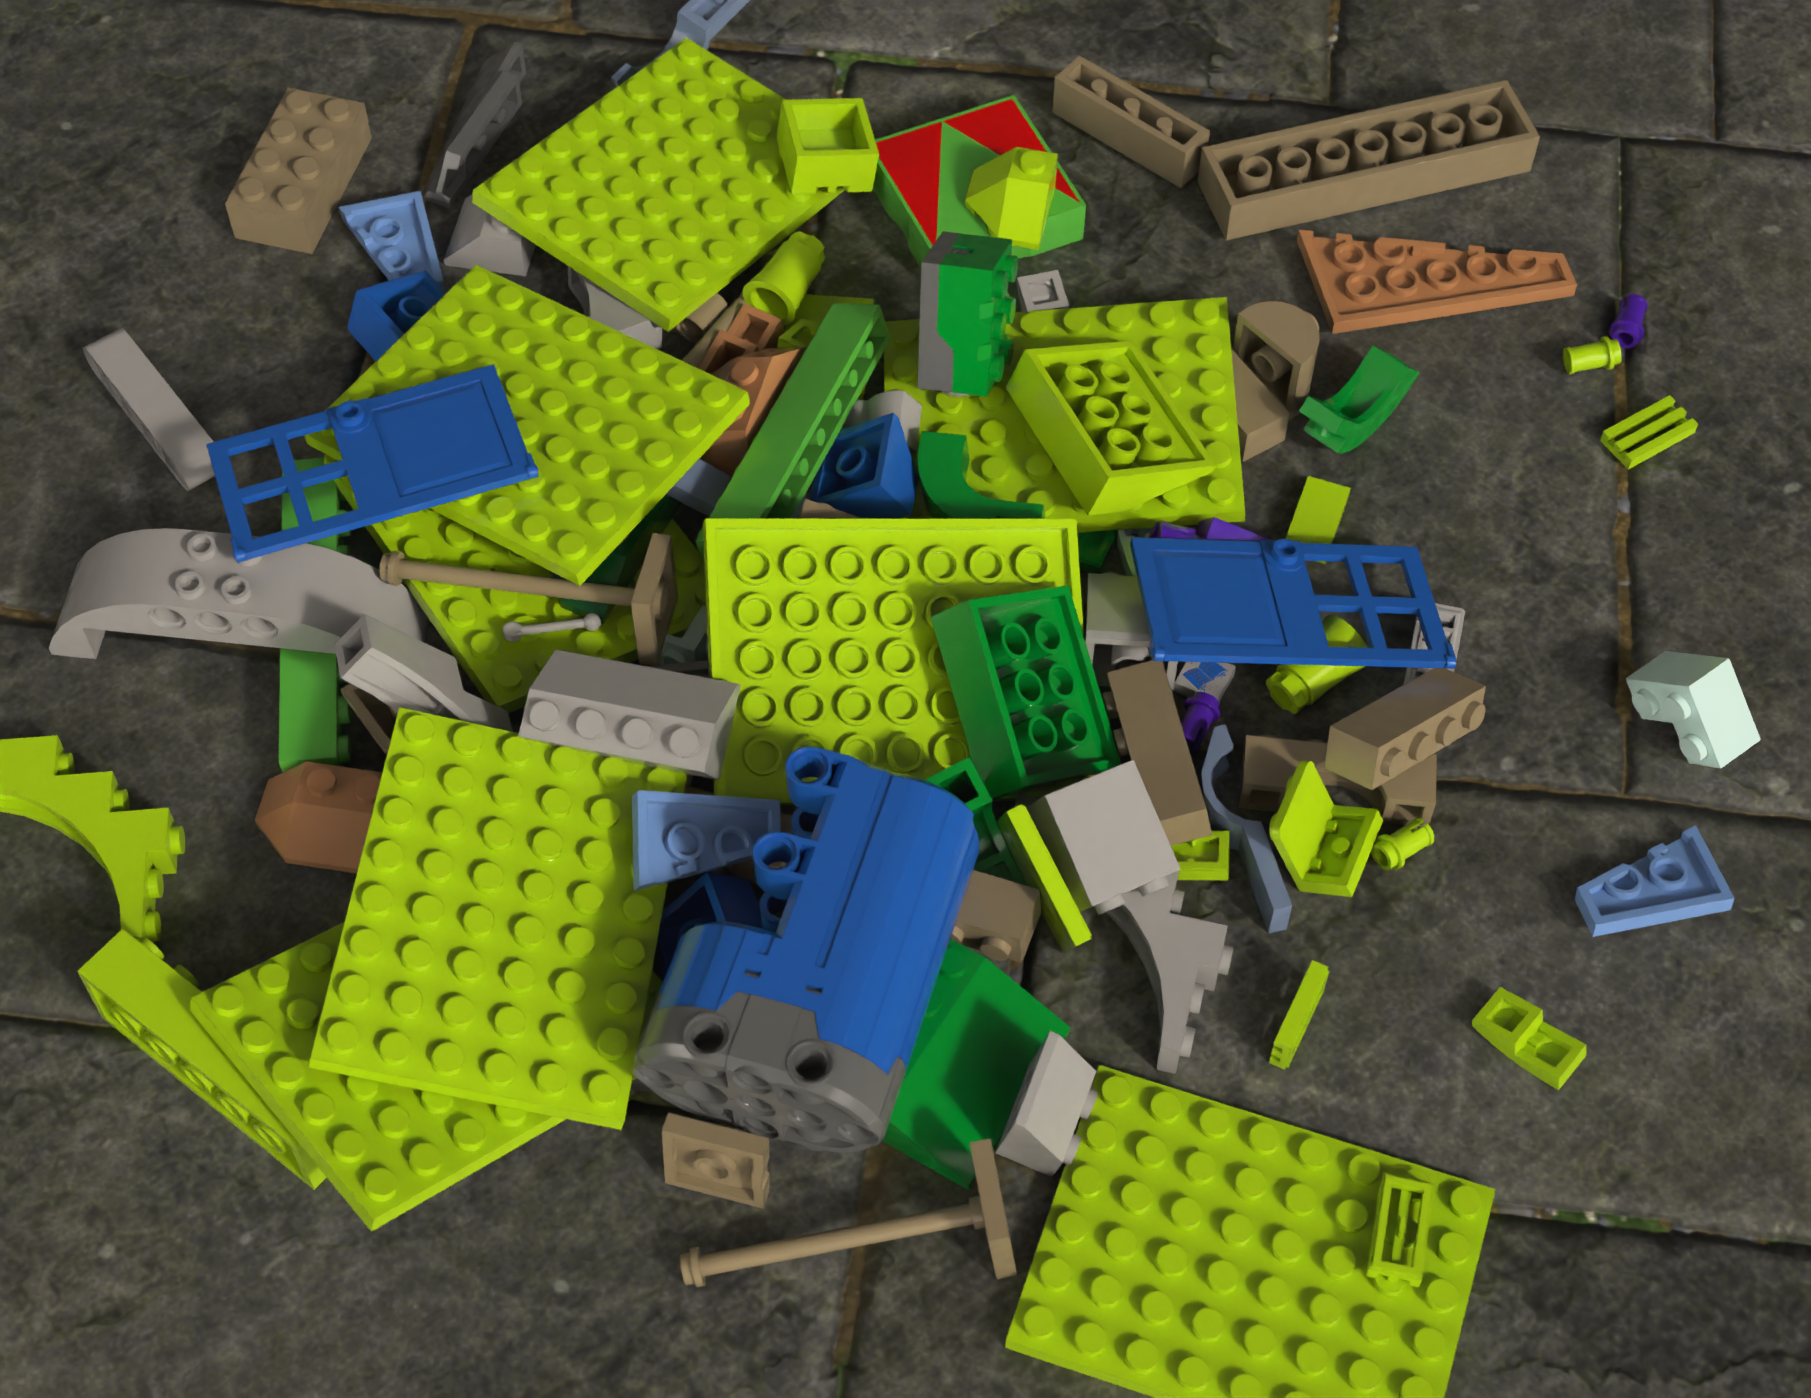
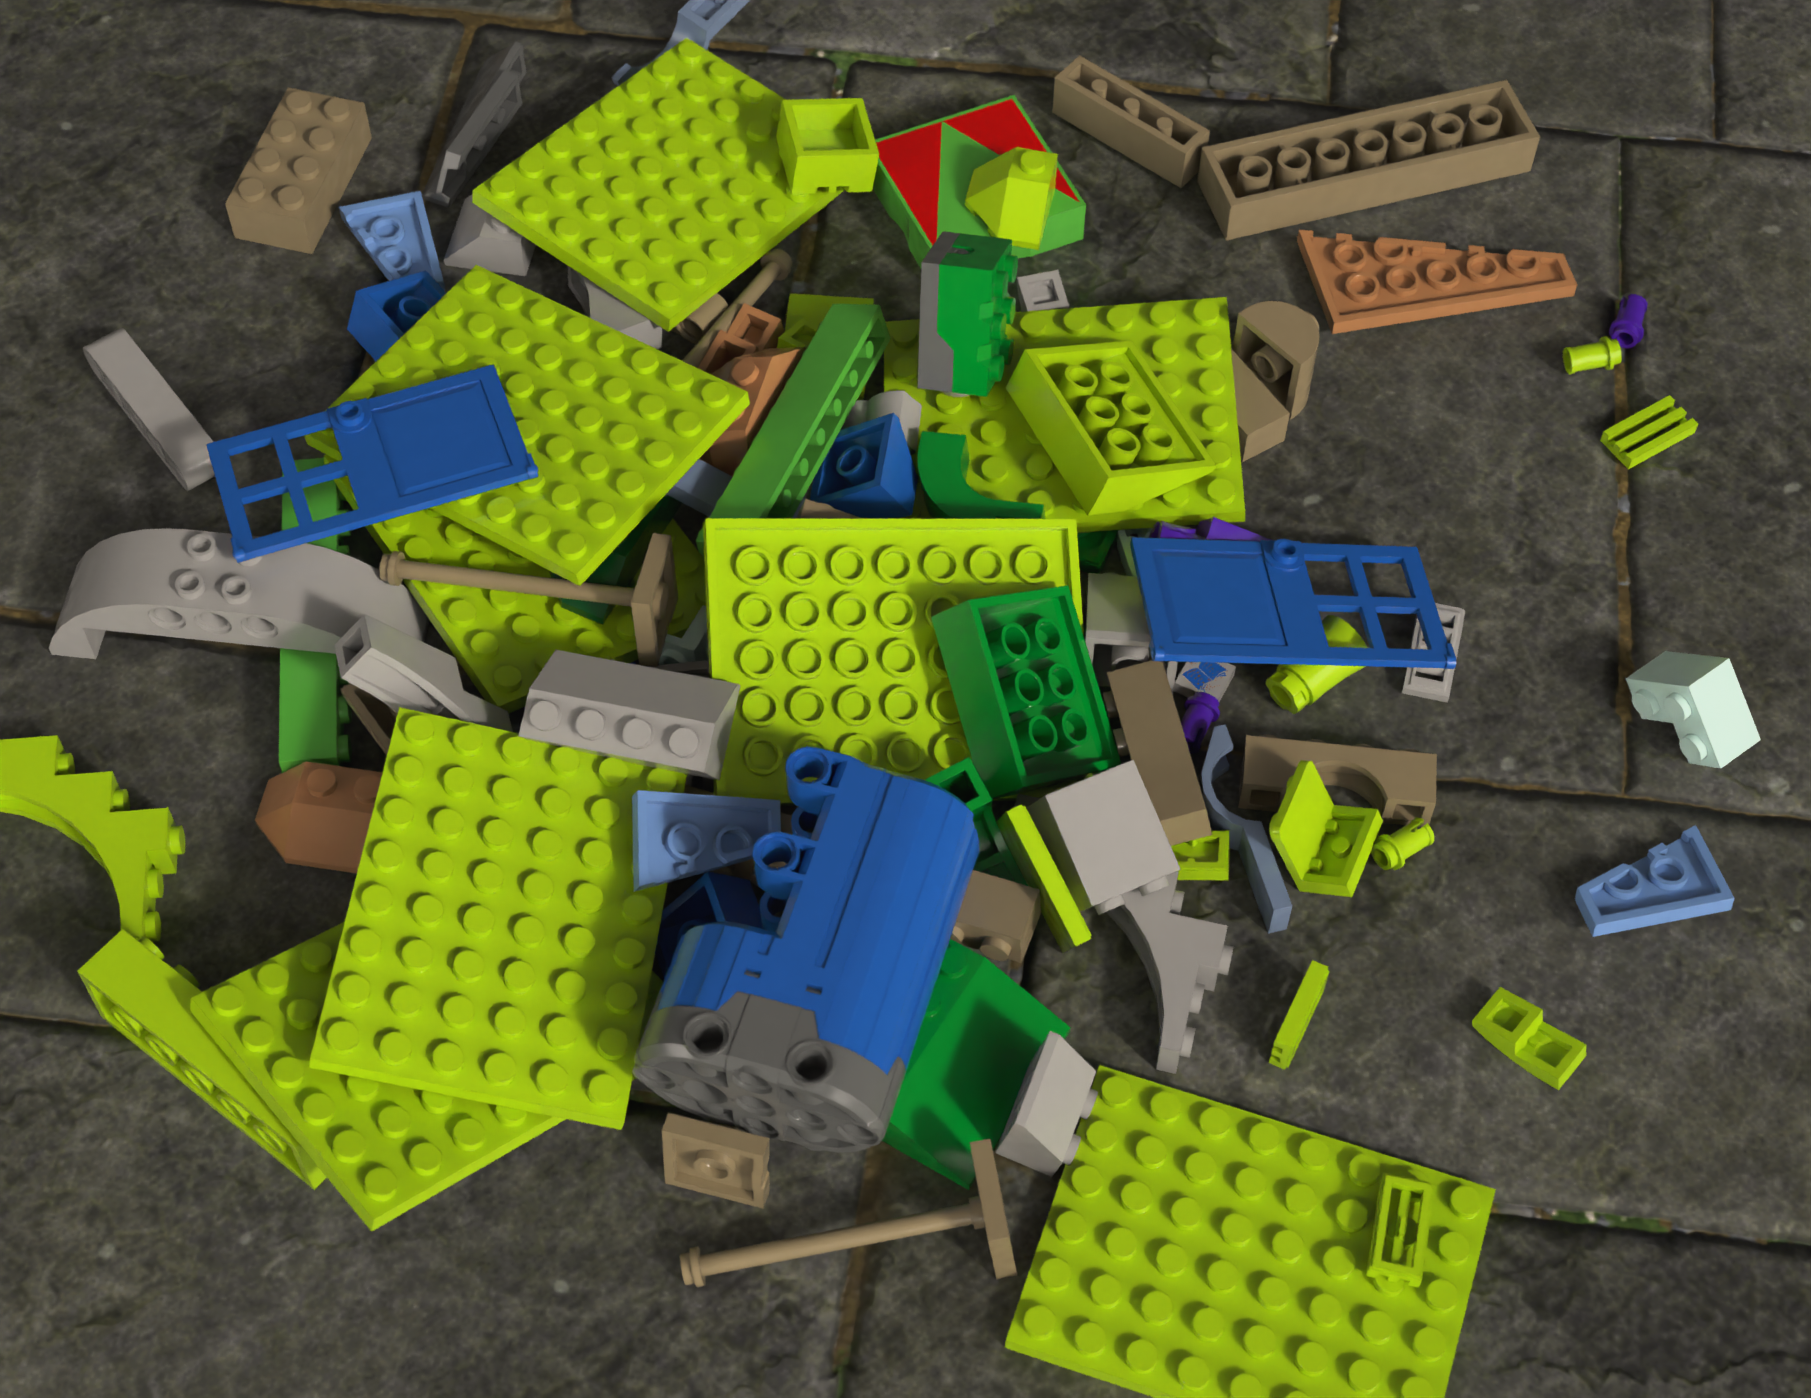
light grey hinge [503,613,601,642] -> none
lime plant [743,231,826,326] -> none
lime tile [1285,476,1351,564] -> none
green arch [1299,345,1420,454] -> none
dark tan brick [1324,668,1486,790] -> none

